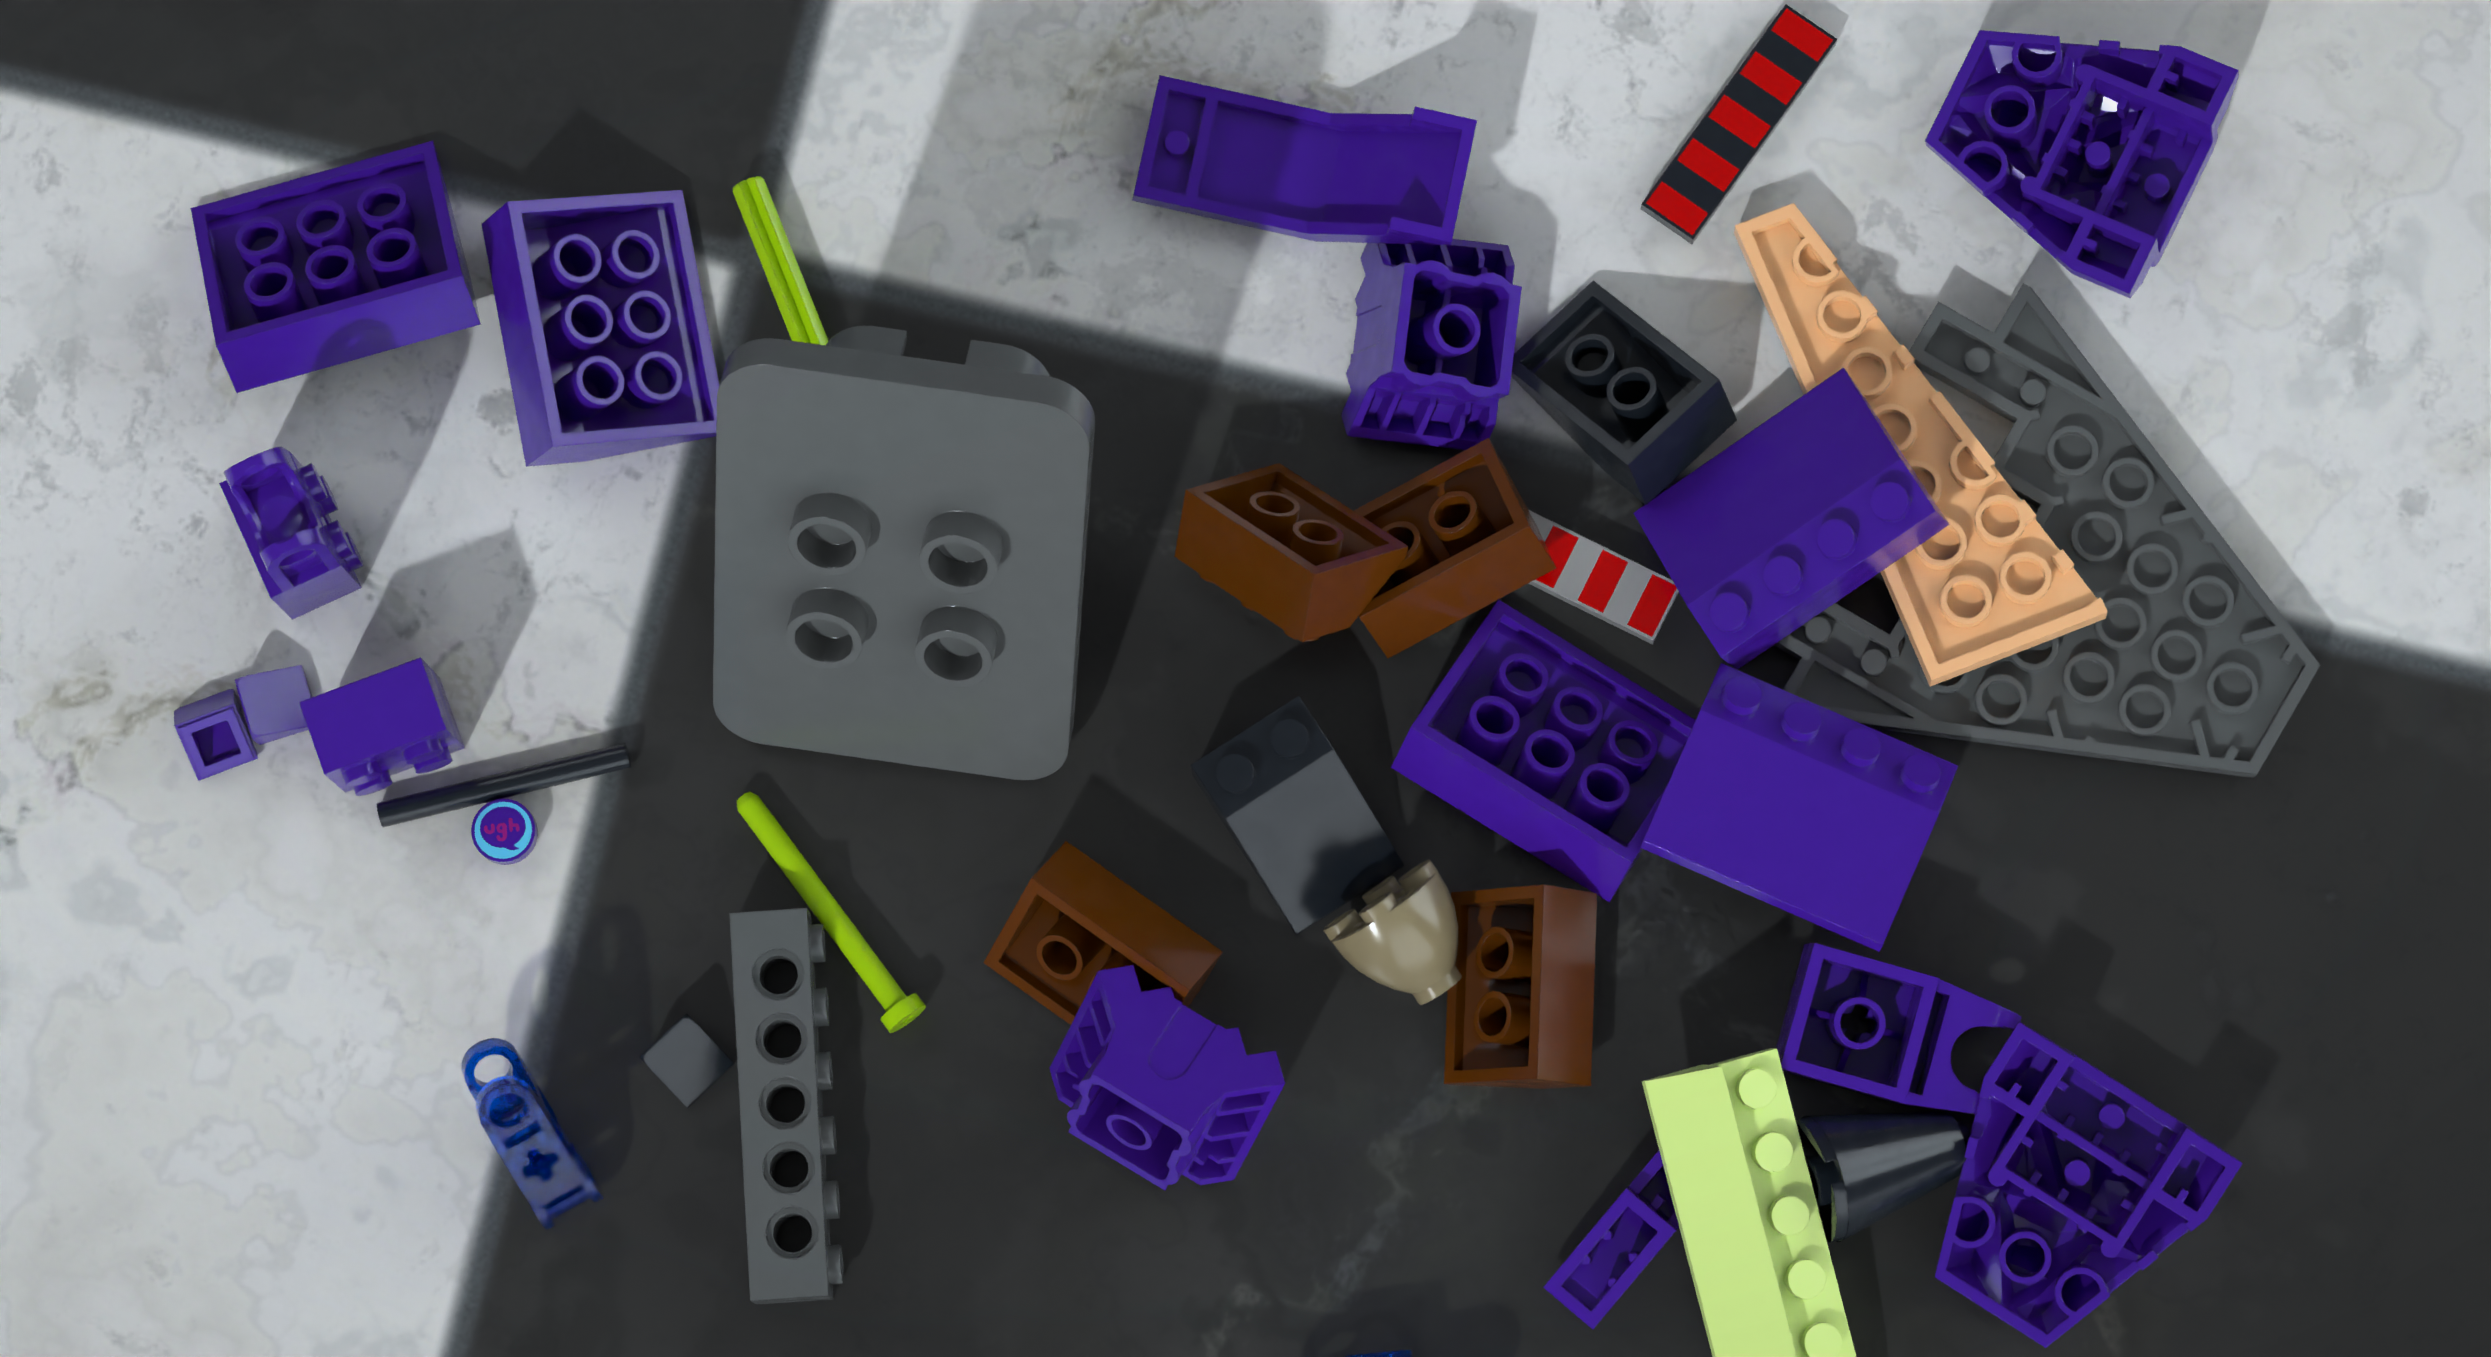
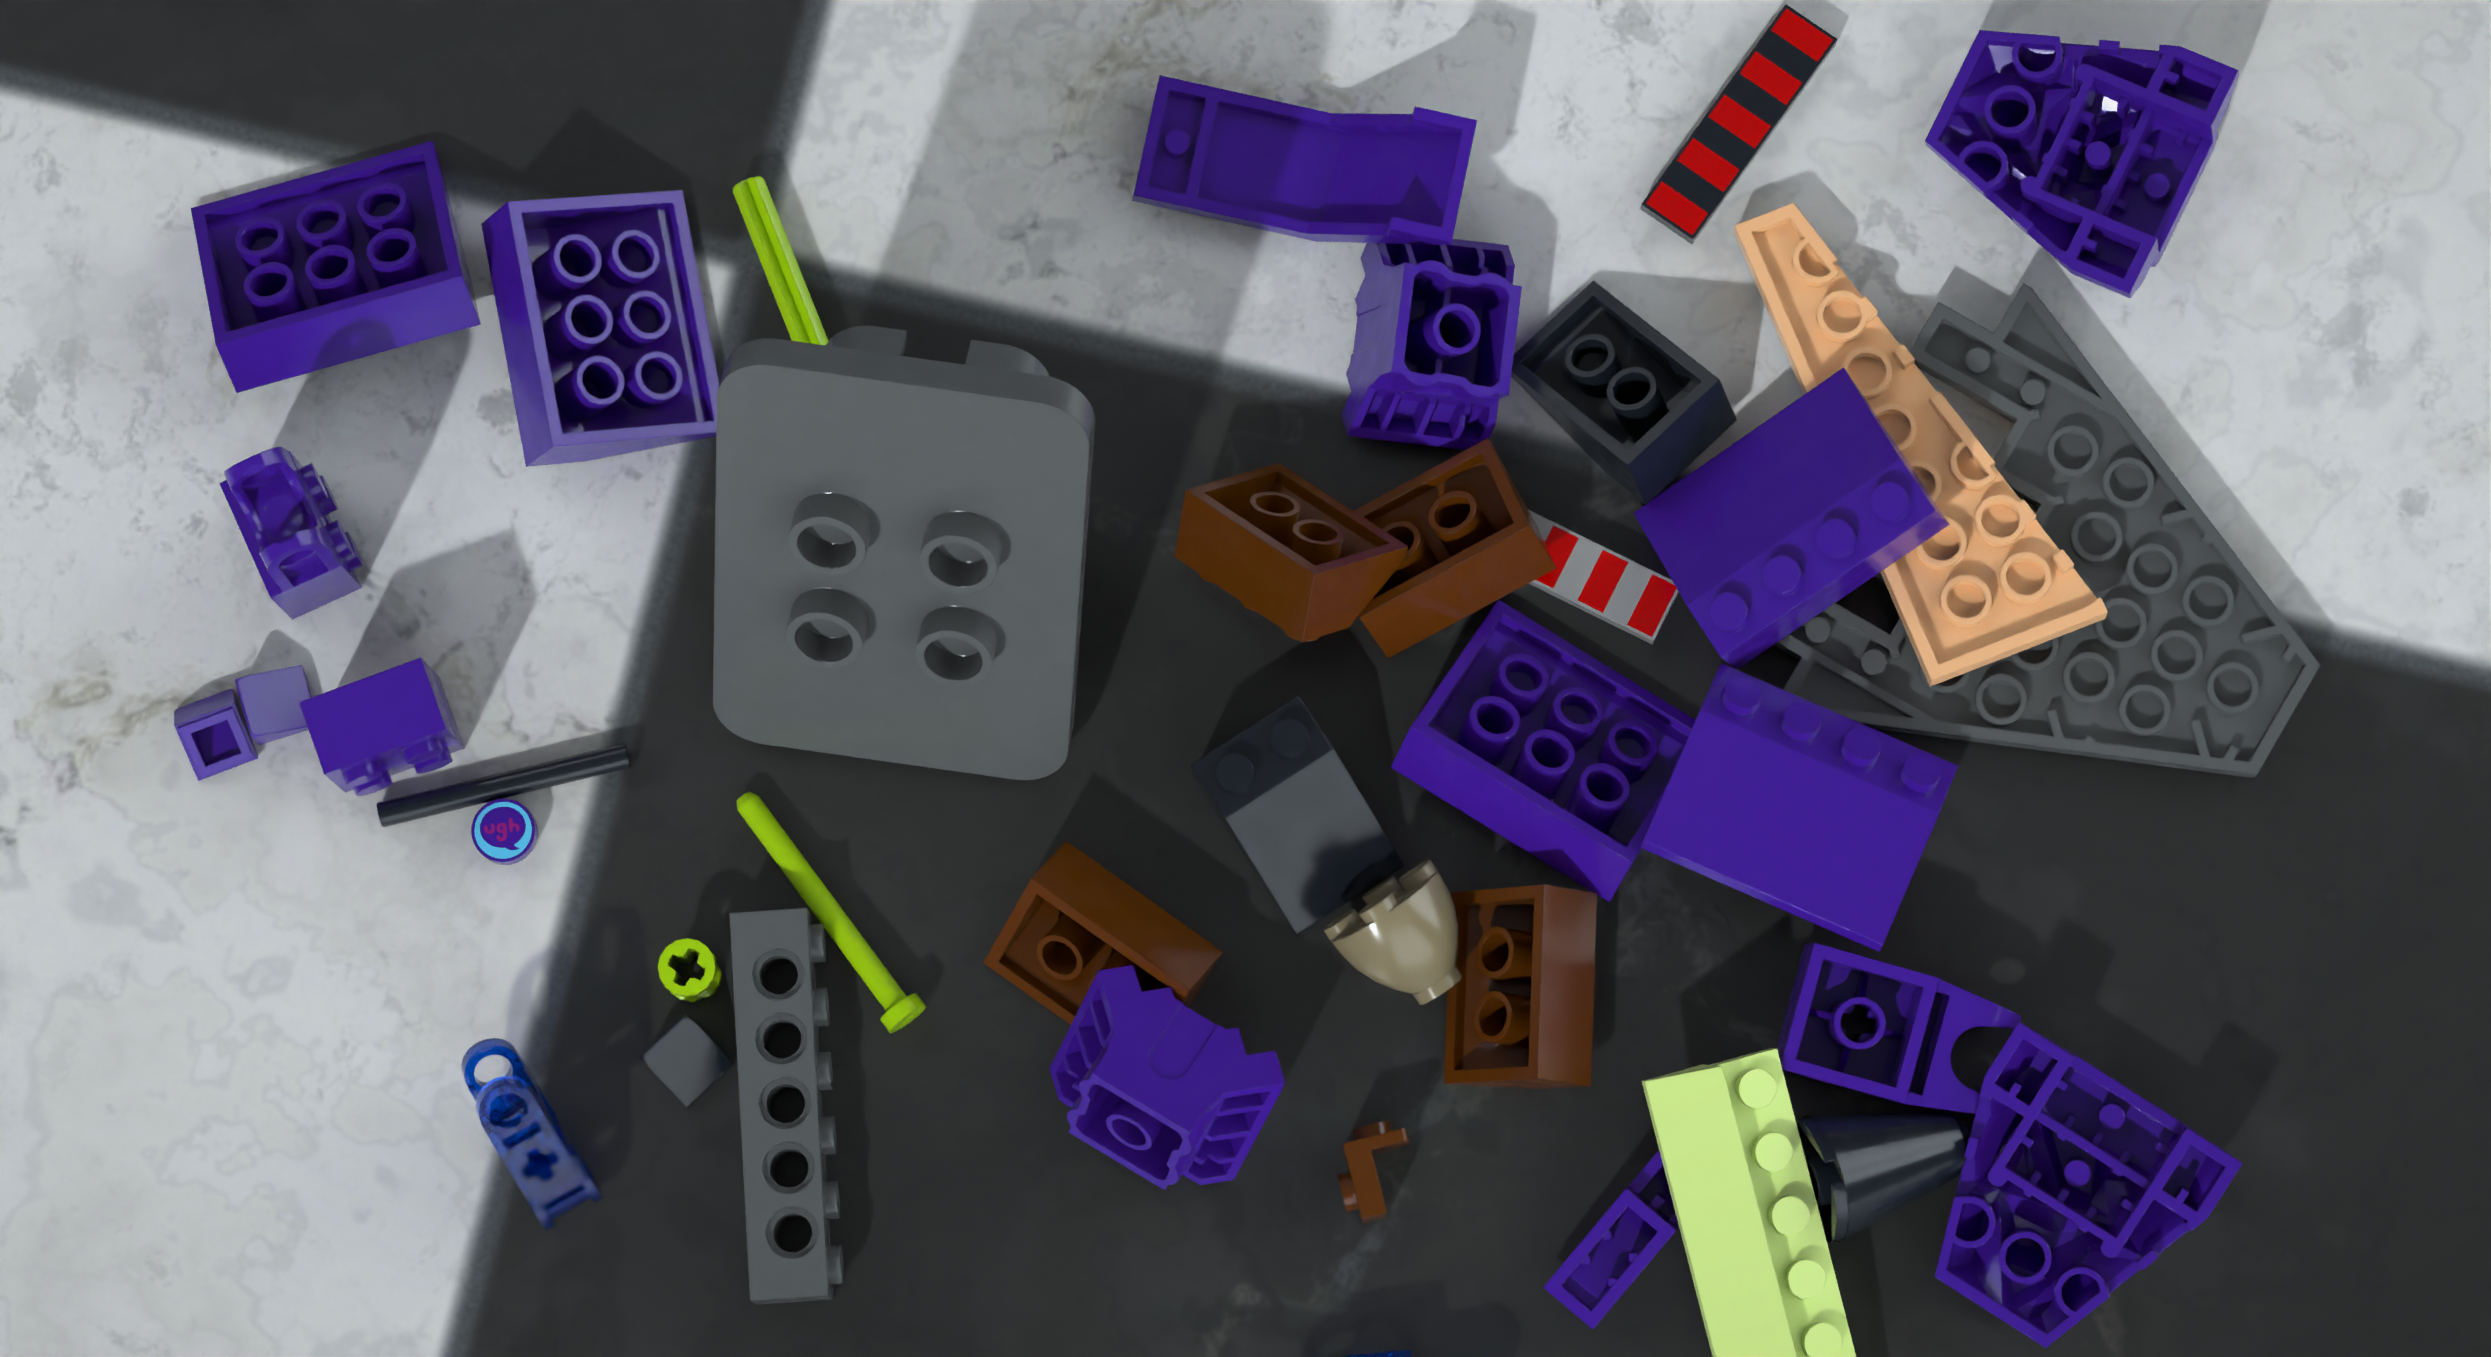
none -> lime bush [658,938,722,1003]
none -> reddish brown bracket [1337,1121,1409,1224]

